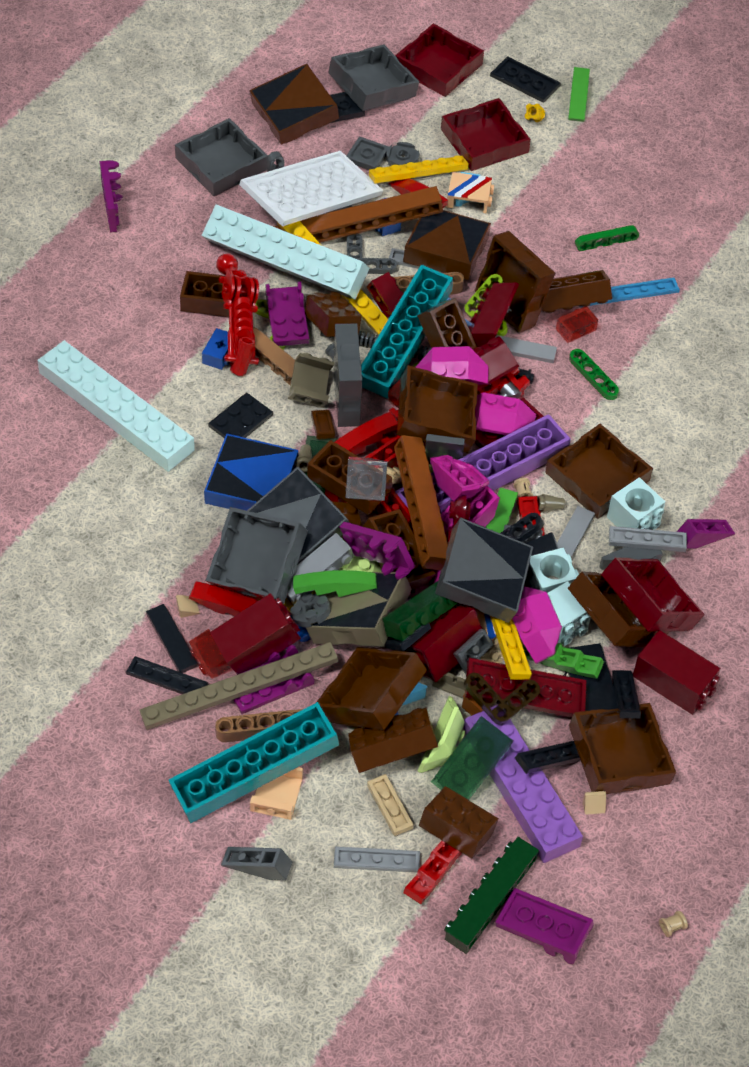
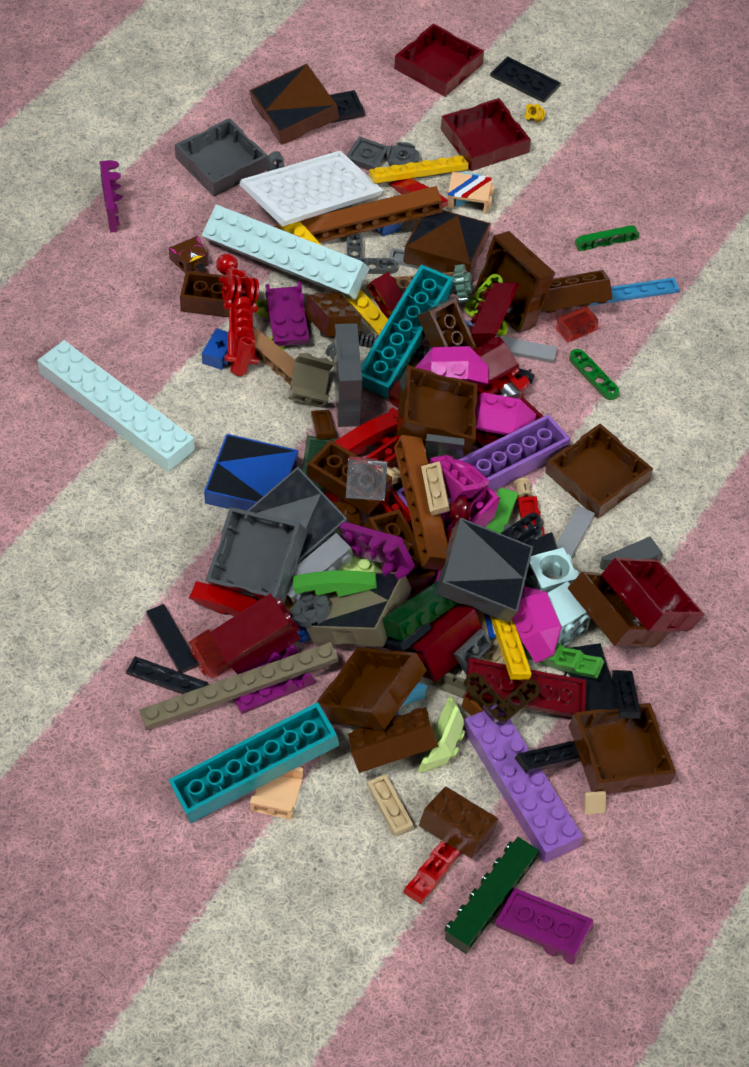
tan slope [176,595,200,618] -> none
black plate [208,392,273,439] -> none
medium nougat beam [215,709,303,742] -> none
dark grey slope [221,847,293,881] -> none
dark tan cone [295,444,313,472] -> none
dark grey tile [328,44,419,111] -> none
light grey tile [334,846,420,873] -> none
clear green tile [431,716,514,800] -> none
dark tan cone [537,494,565,512] -> none
bright green slope [568,67,590,122] -> none
light aqua brick [607,477,666,530] -> none
light grey tile [609,526,687,552] -> none
dark red brick [633,630,721,715] -> none
tan bush [659,911,688,937] -> none
magenta slope [677,519,735,549] -> none
none -> reddish brown torso [169,236,208,273]
none -> tan plate [421,461,450,516]
none -> sand green gear [453,264,473,303]

